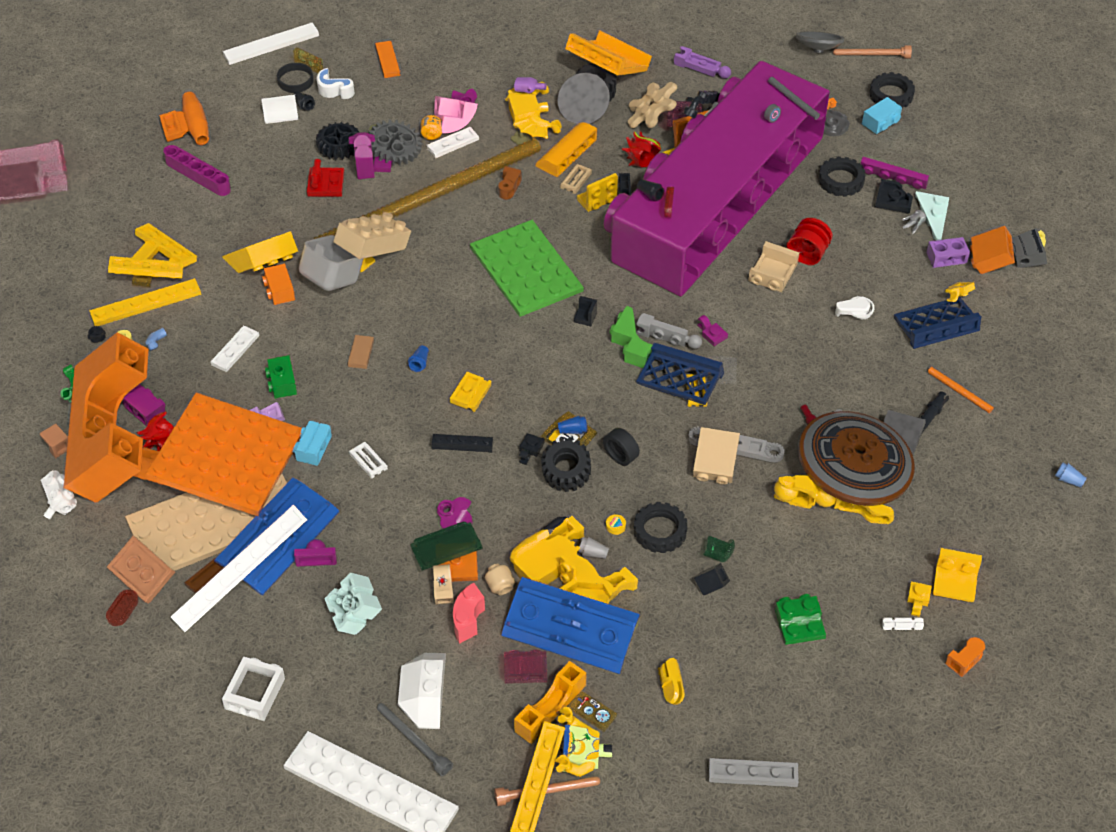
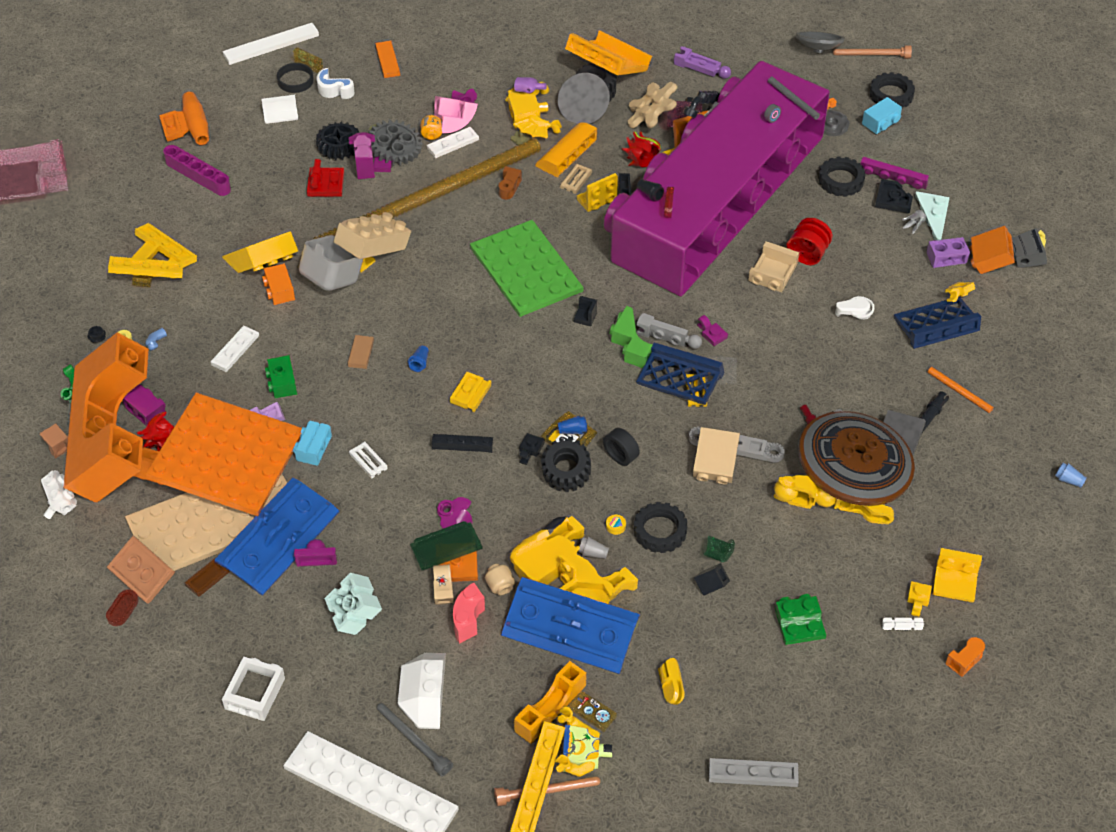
yellow plate [89,278,201,326] -> none
white tile [170,505,307,632] -> none
black cone [293,91,315,111] -> none
clear pink brick [504,649,547,684] -> none

